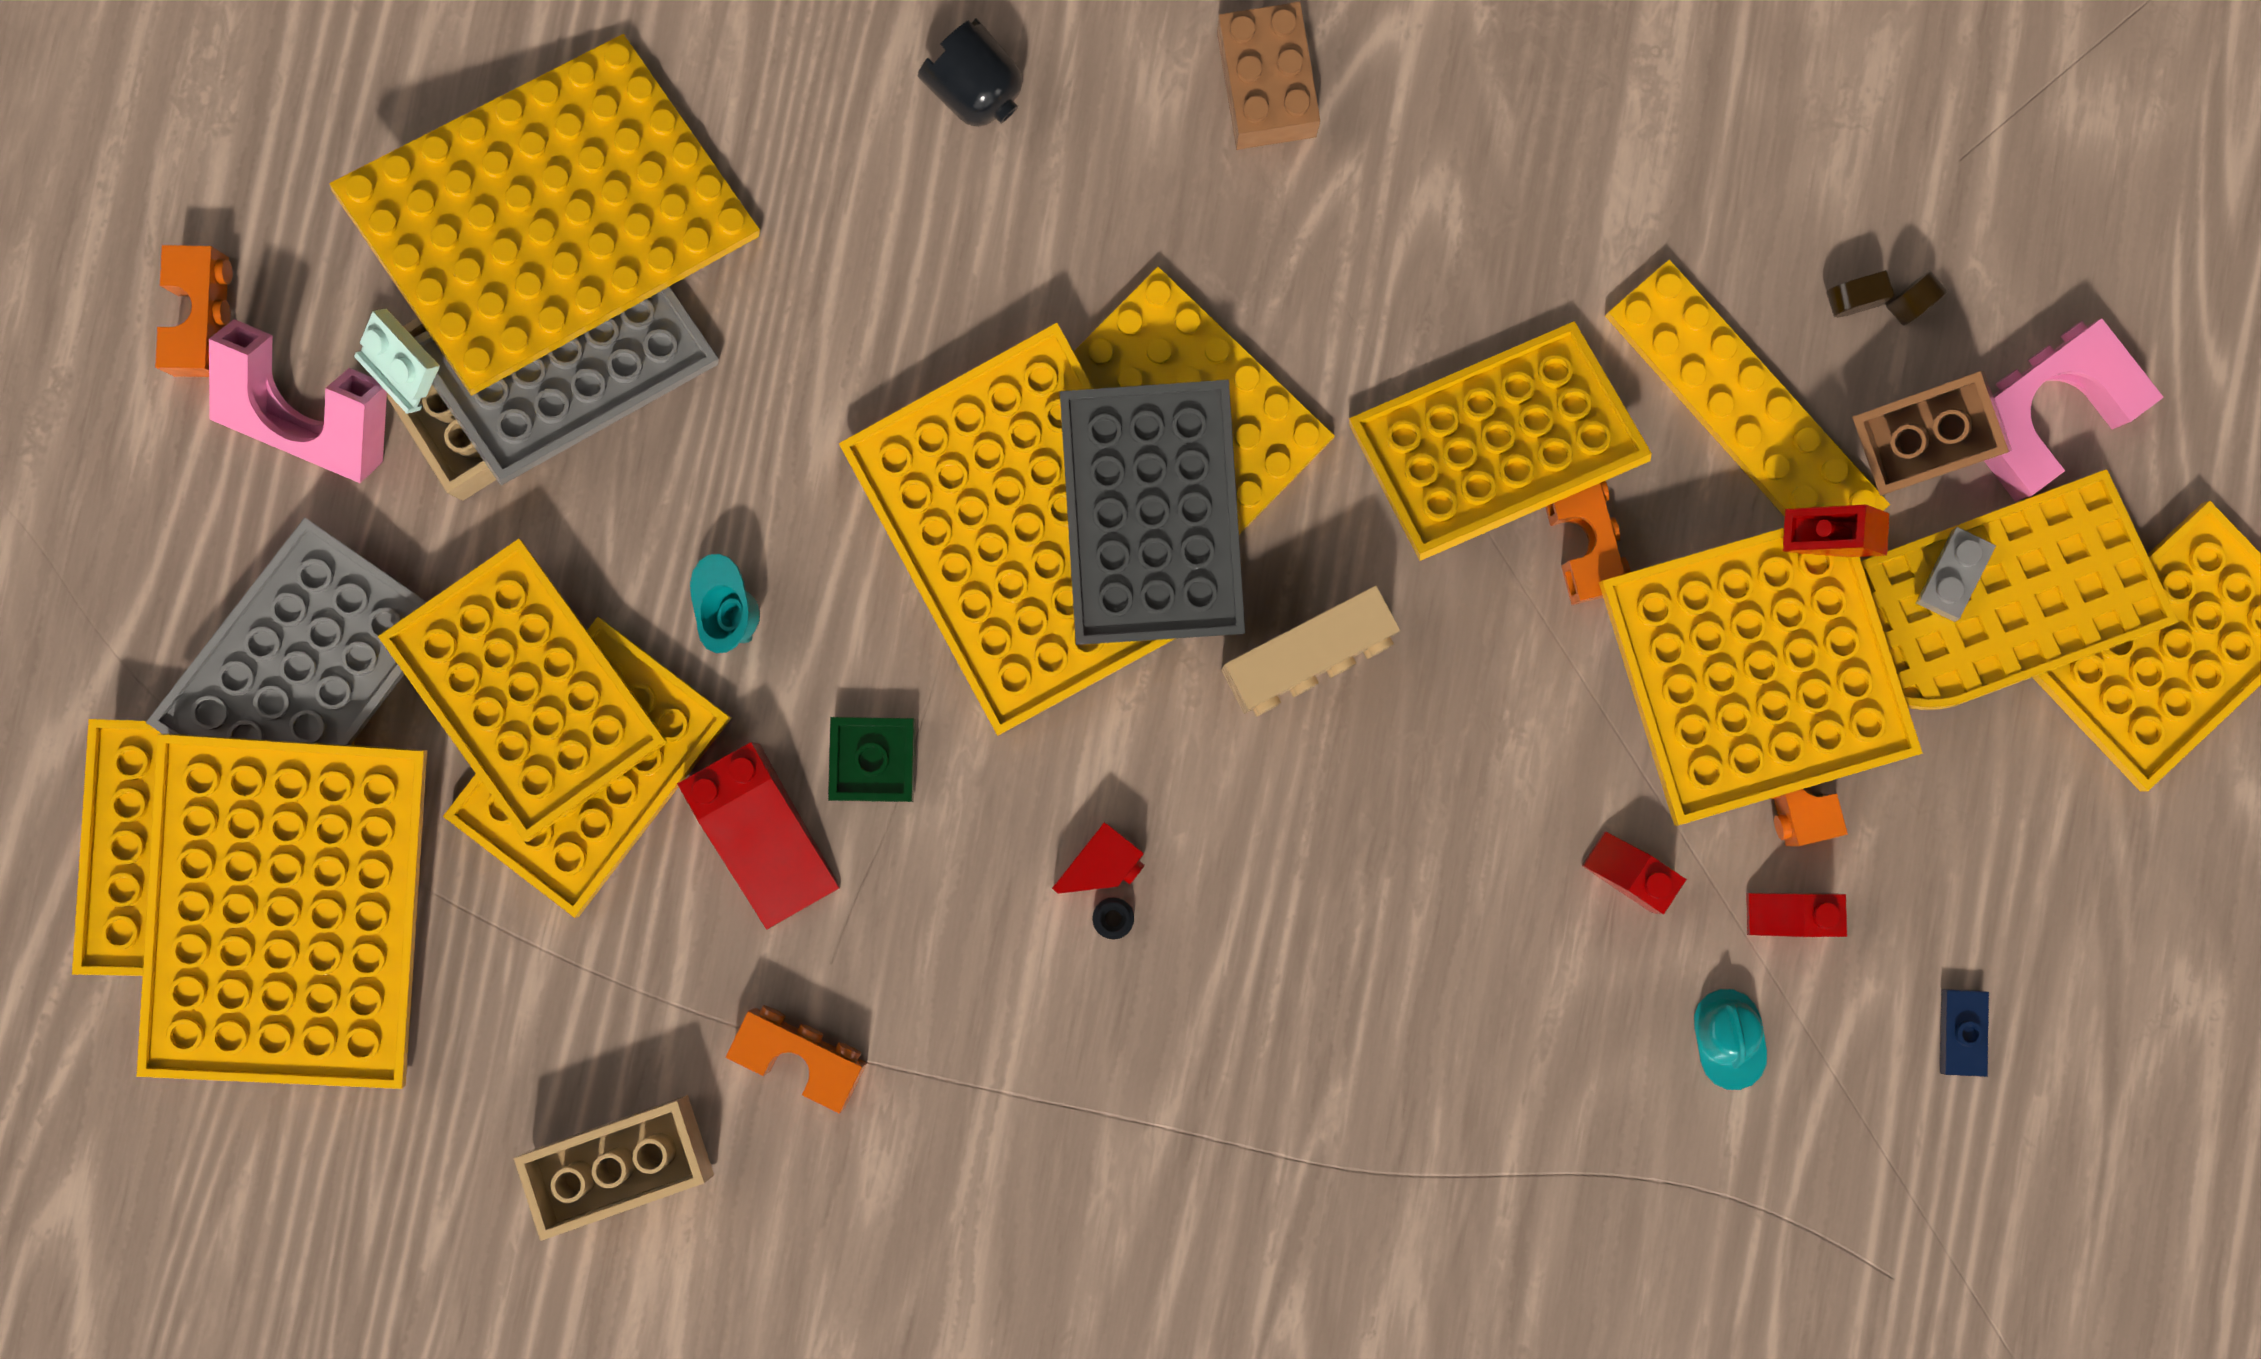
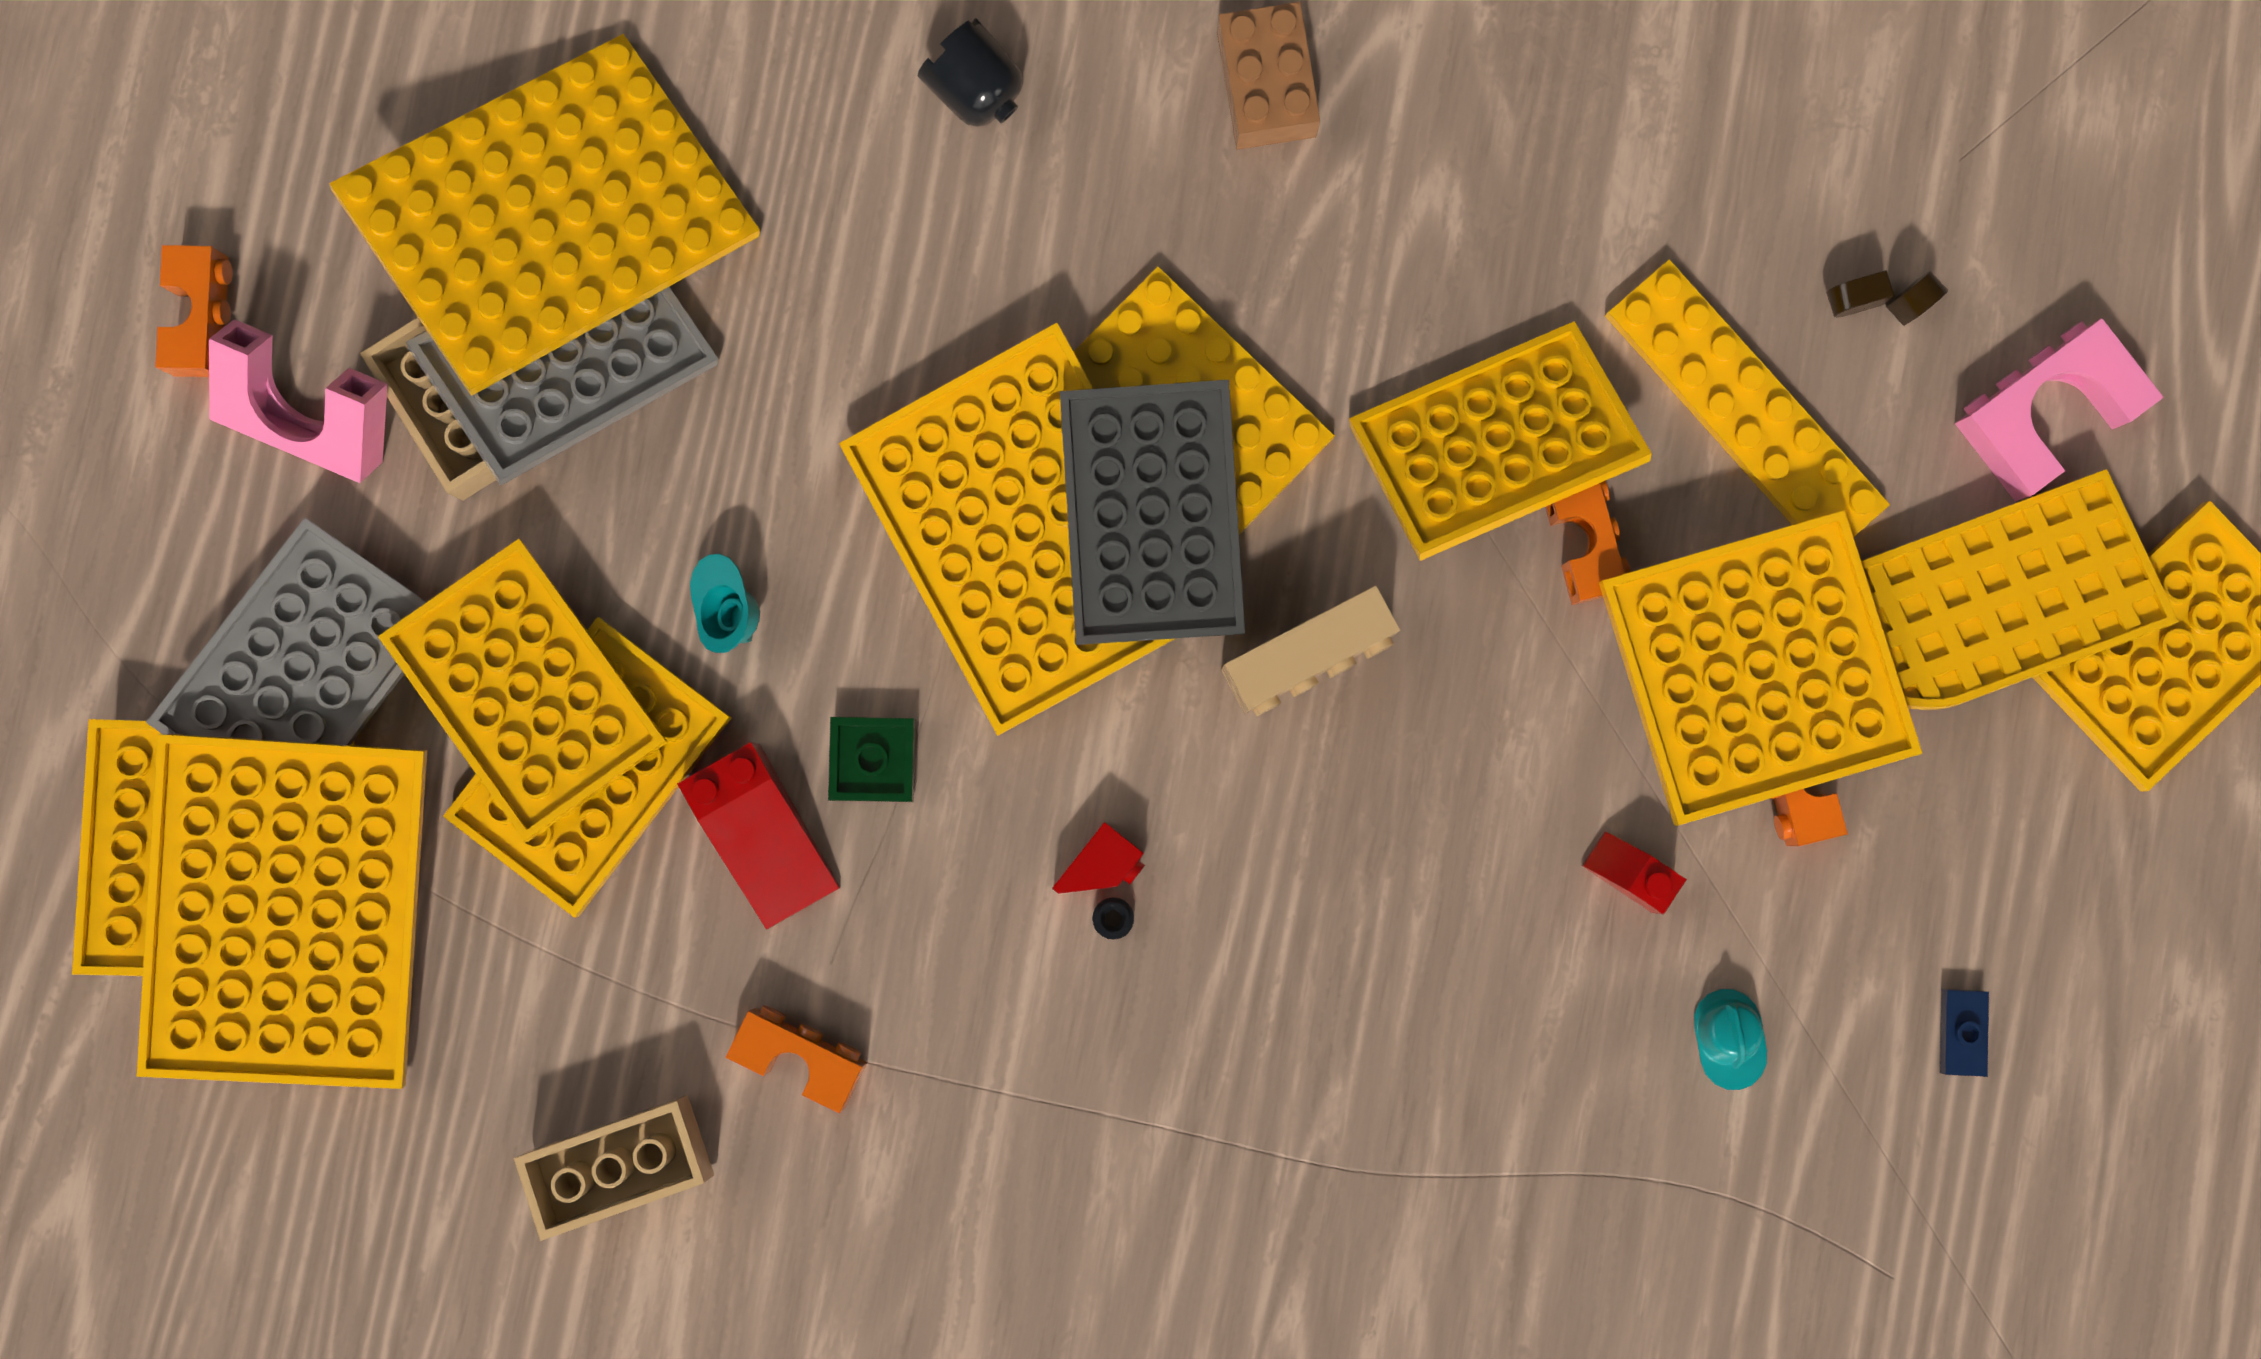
light aqua plate [354,309,440,414] -> none
red slope [1746,893,1847,937] -> none
red slope [1783,504,1890,557] -> none
medium nougat brick [1852,371,2012,496] -> none
light grey plate [1916,527,1996,622] -> none

